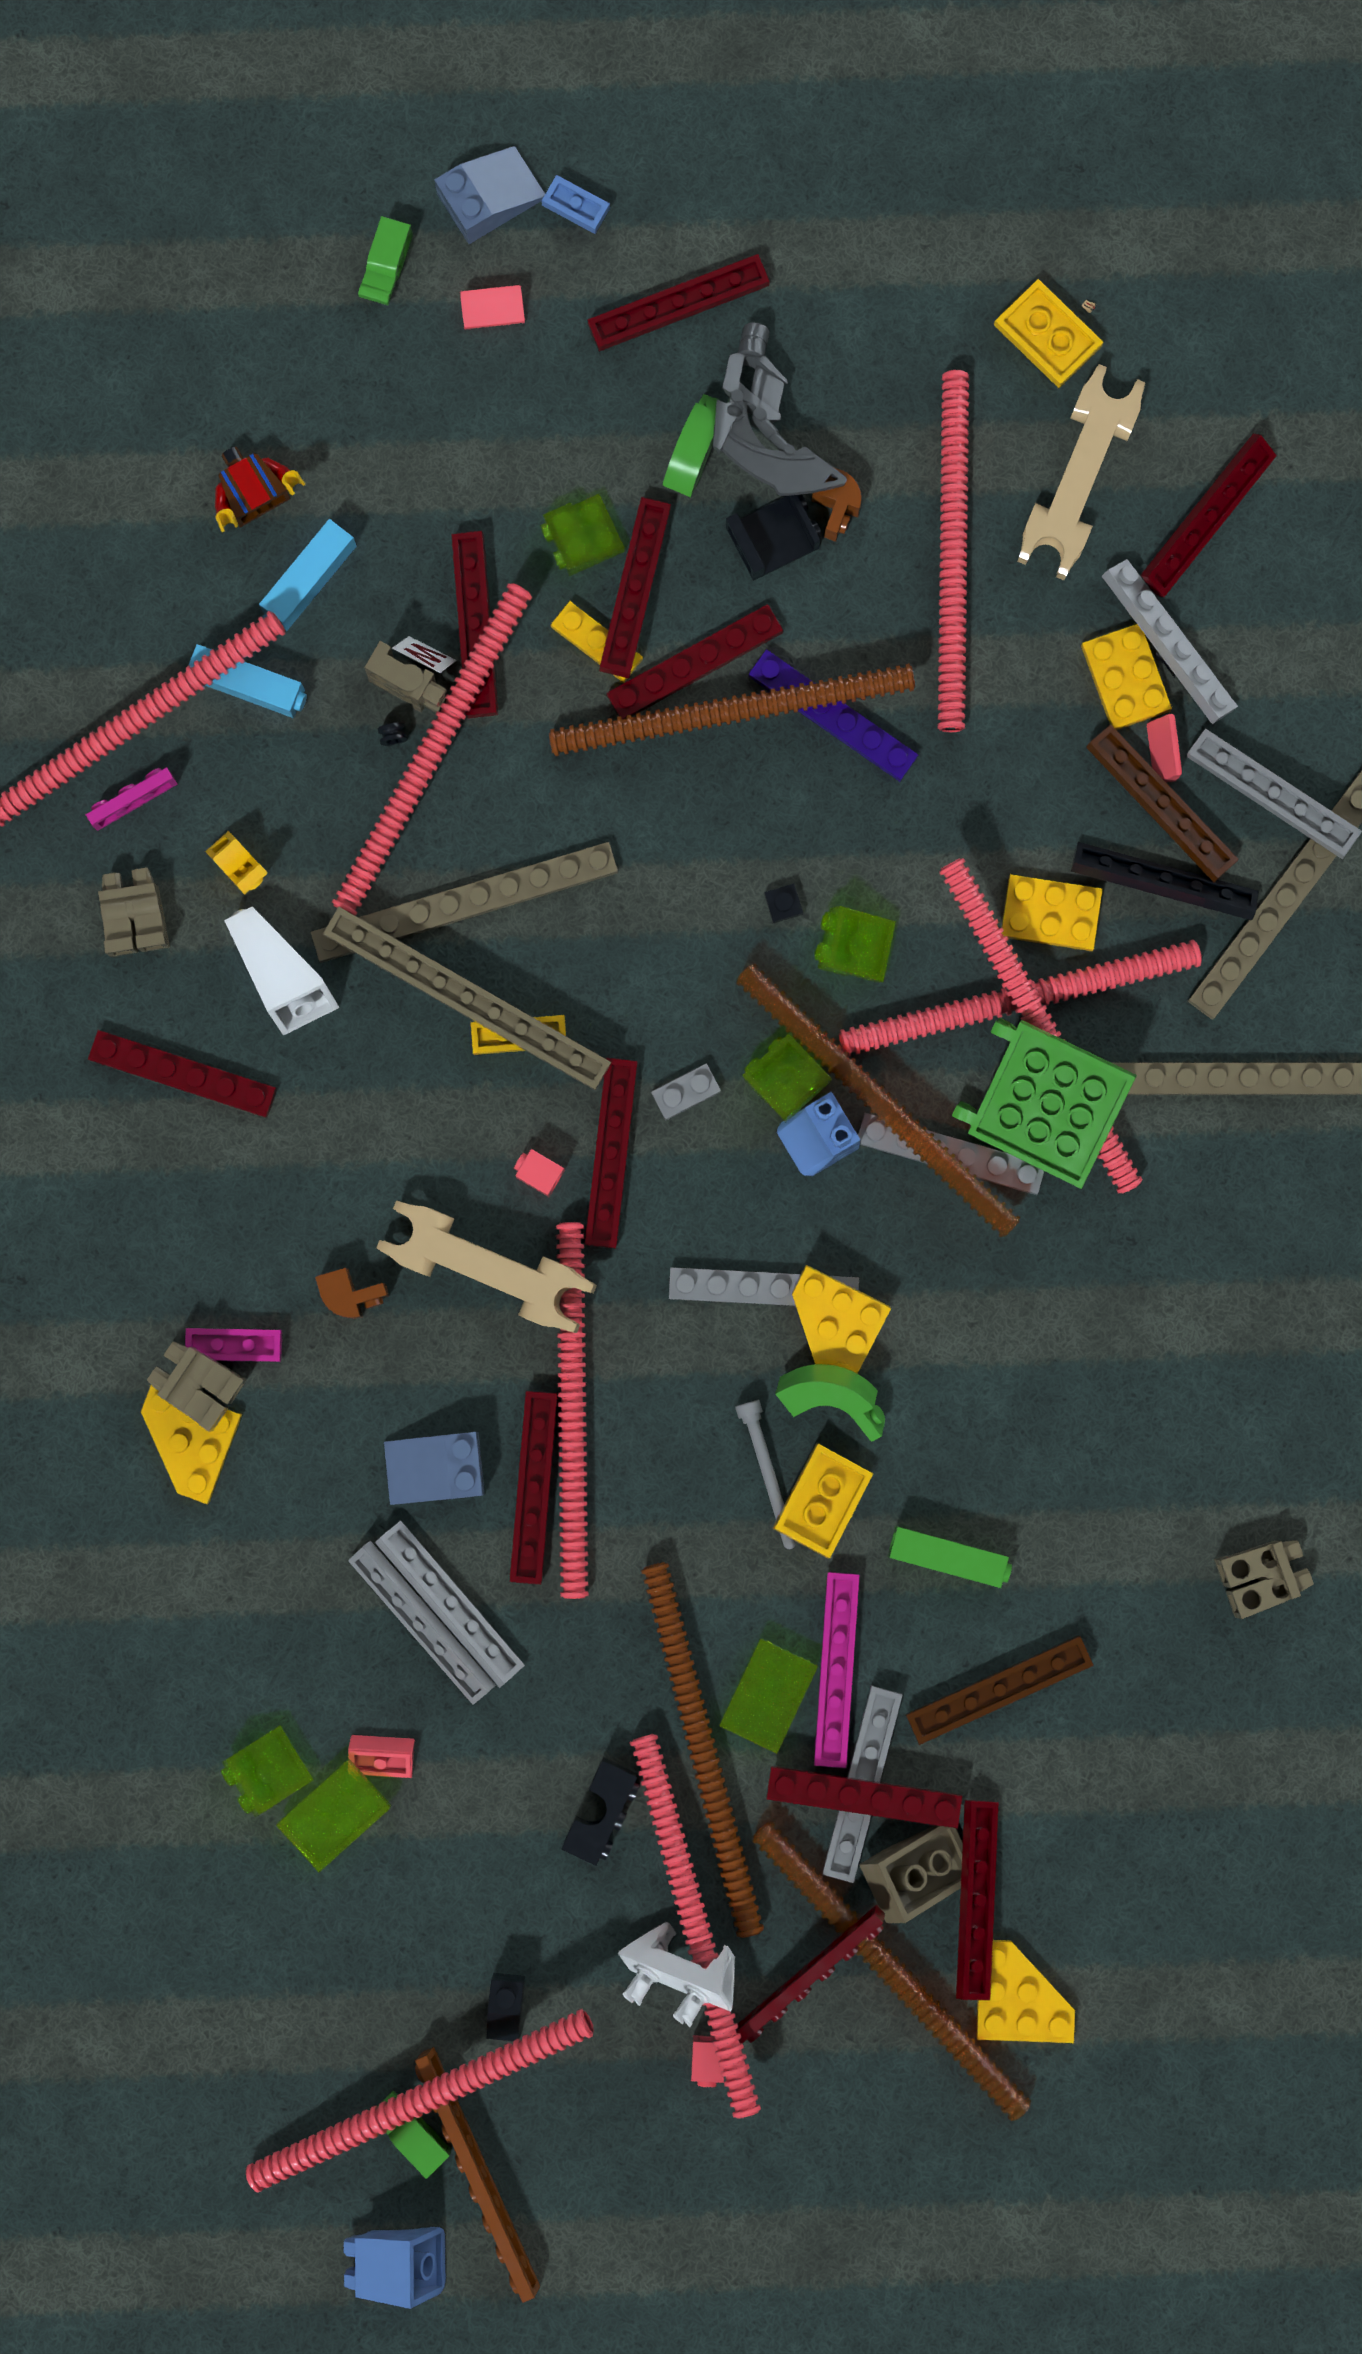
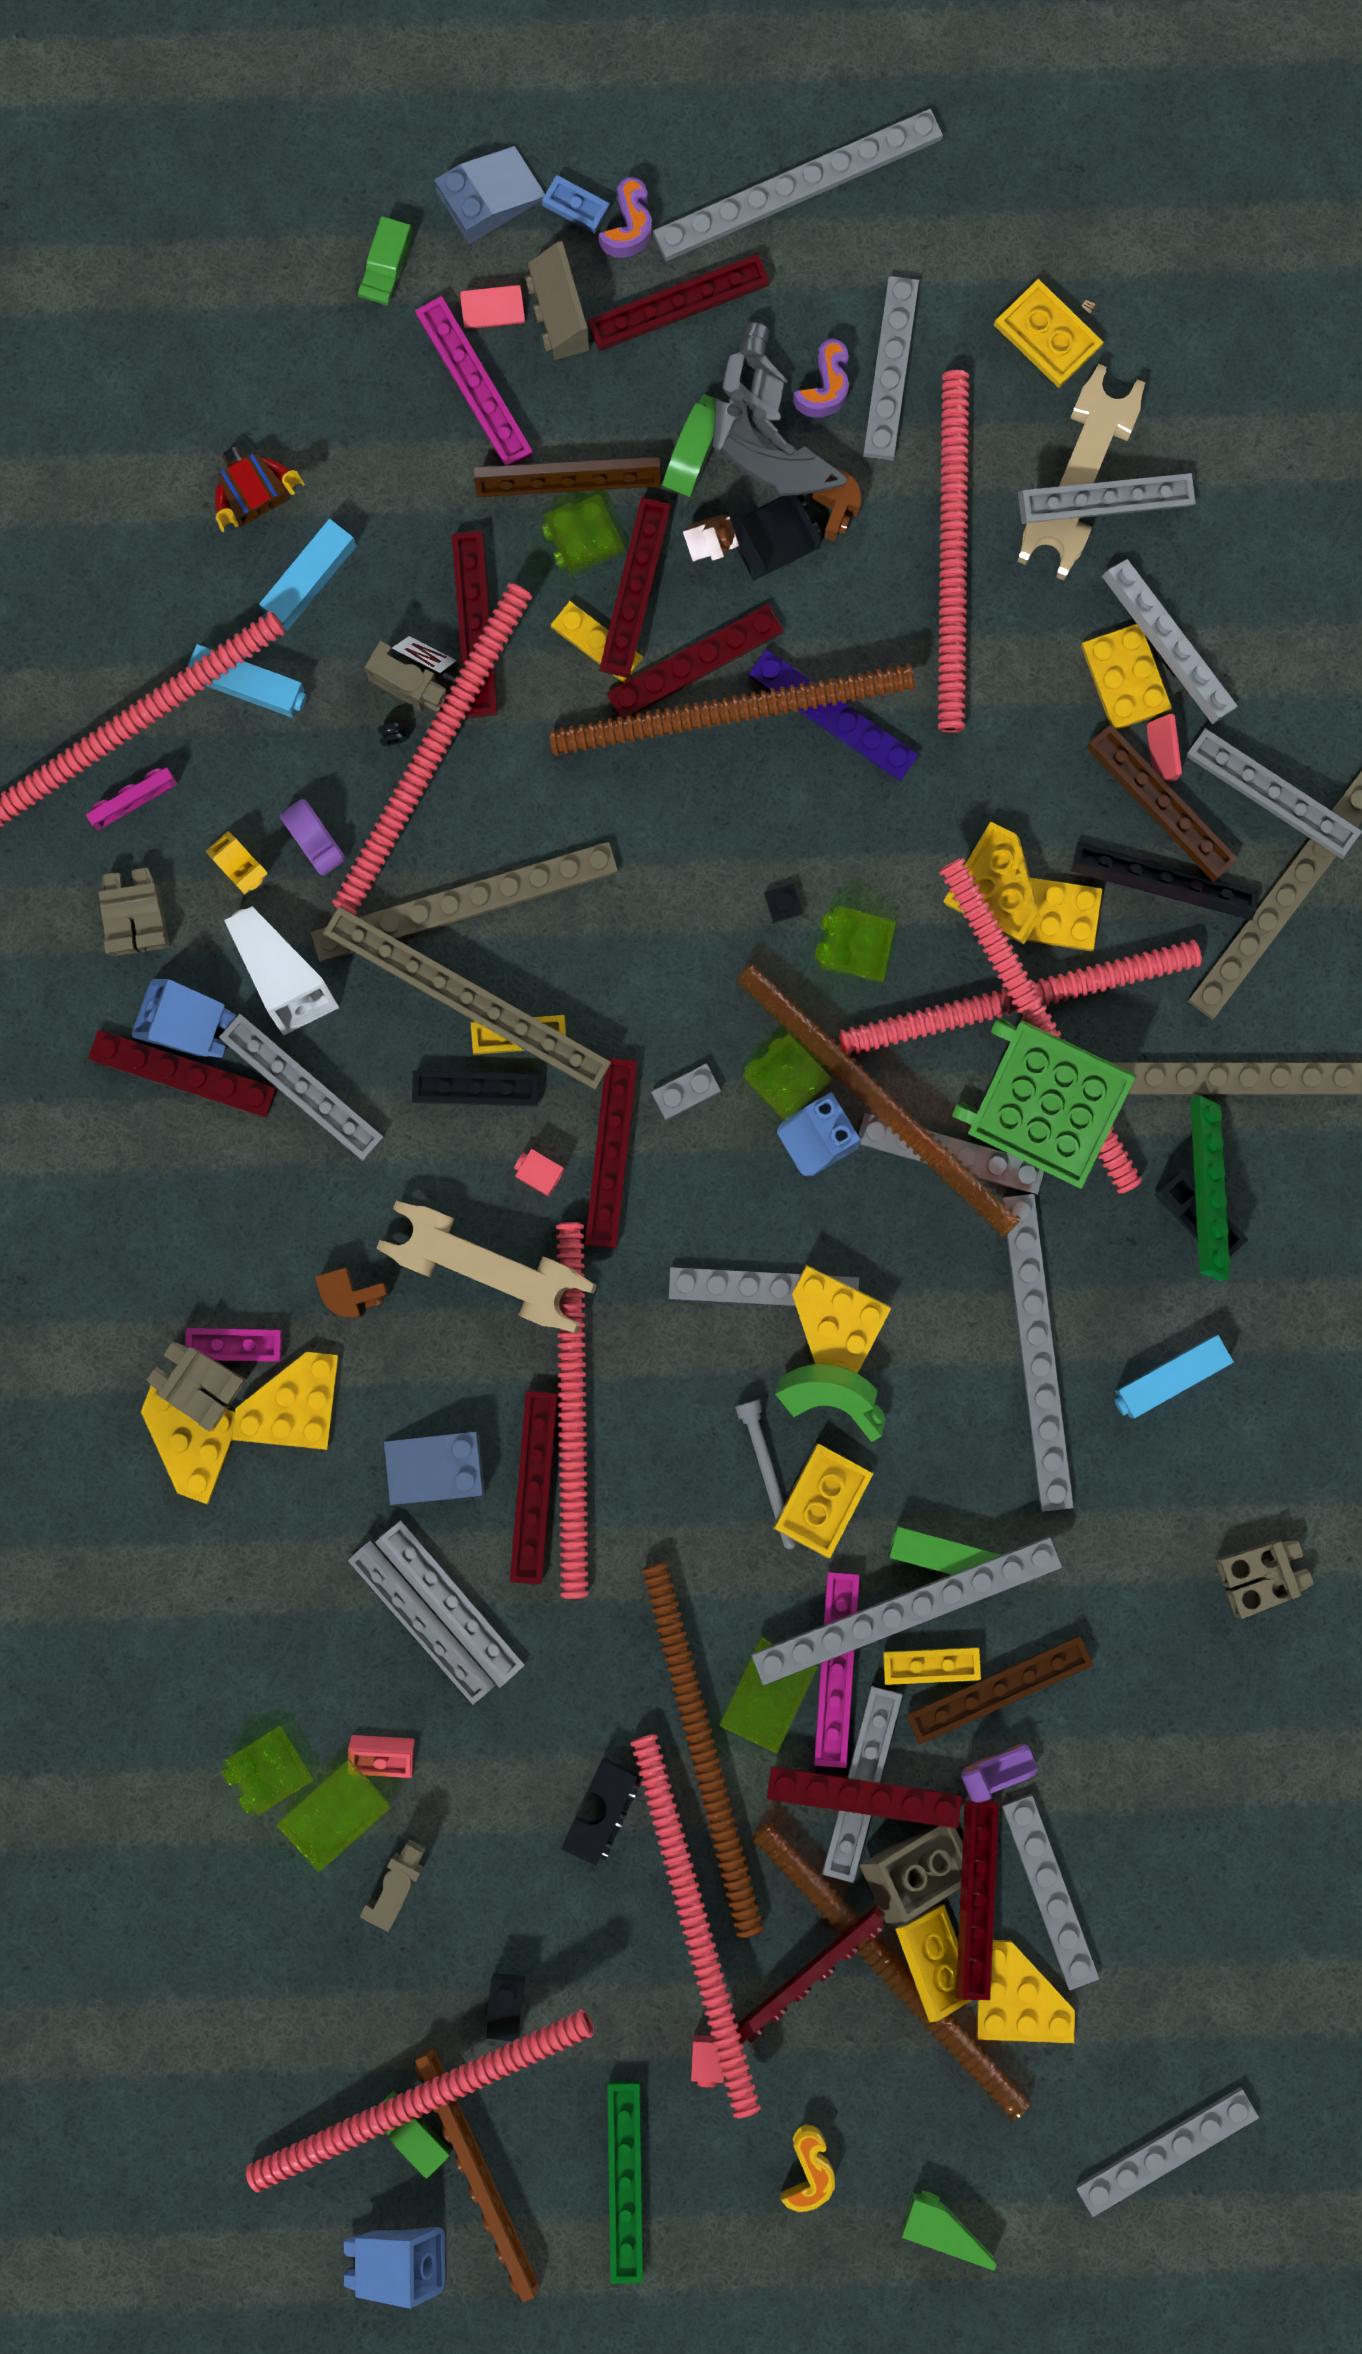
white hose [618,1922,735,2027] -> none
dark red plate [1140,433,1277,597] -> none
none -> medium blue hips [132,979,236,1058]
none -> light grey plate [219,1014,383,1161]
none -> yellow plate [232,1352,338,1450]
none -> medium lavender animal [280,799,345,876]
none -> dark tan hips [360,1840,426,1932]
none -> black plate [412,1071,539,1107]
none -> dark pink plate [415,296,533,466]
none -> reddish brown plate [474,457,661,497]
none -> dark tan slope [524,241,589,360]
none -> medium lavender animal [598,177,652,258]
none -> green plate [607,2081,643,2284]
none -> light grey plate [653,109,943,262]
none -> brick [683,515,739,561]
none -> light grey plate [751,1536,1062,1685]
none -> yellow animal [780,2125,835,2212]
none -> medium lavender animal [793,339,849,417]
none -> light grey plate [863,276,919,461]
none -> yellow plate [883,1647,981,1685]
none -> yellow plate [895,1904,972,2022]
none -> bright green slope [900,2191,997,2271]
none -> yellow plate [943,822,1040,944]
none -> medium lavender animal [961,1744,1038,1802]
none -> light grey plate [1001,1794,1099,1991]
none -> light grey plate [1002,1194,1073,1512]
none -> light grey plate [1018,473,1196,524]
none -> light grey plate [1075,2087,1259,2217]
none -> medium azure brick [1114,1335,1234,1418]
none -> black arch [1154,1170,1248,1257]
none -> green plate [1190,1096,1230,1282]

